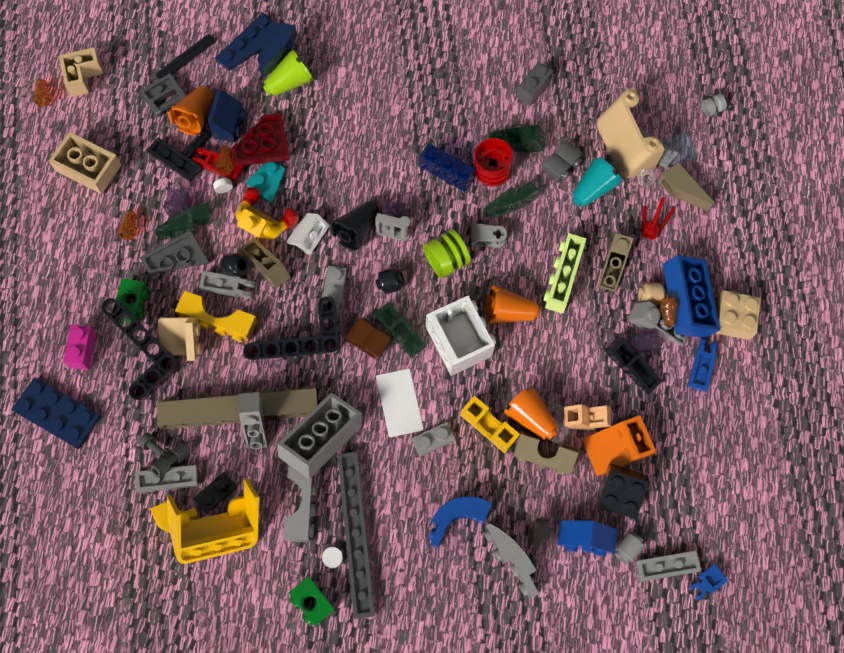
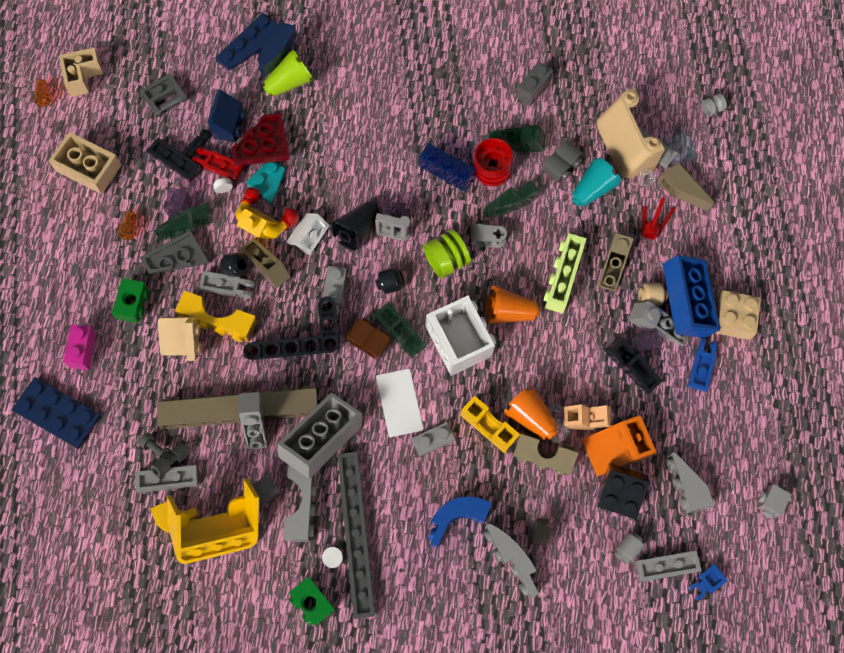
black beam [102,298,178,400] -> none
black axle [156,34,215,79] -> none
orange cone [168,86,213,136] -> none
black hinge [193,472,237,514] -> none
clear orange cone [215,146,234,175] -> none
blue brick [557,520,617,557] -> none
clear orange cone [659,298,679,326] -> none
none -> dark grey brick [252,474,281,506]
none -> light grey slope [667,452,714,514]
none -> light grey brick [757,484,792,518]

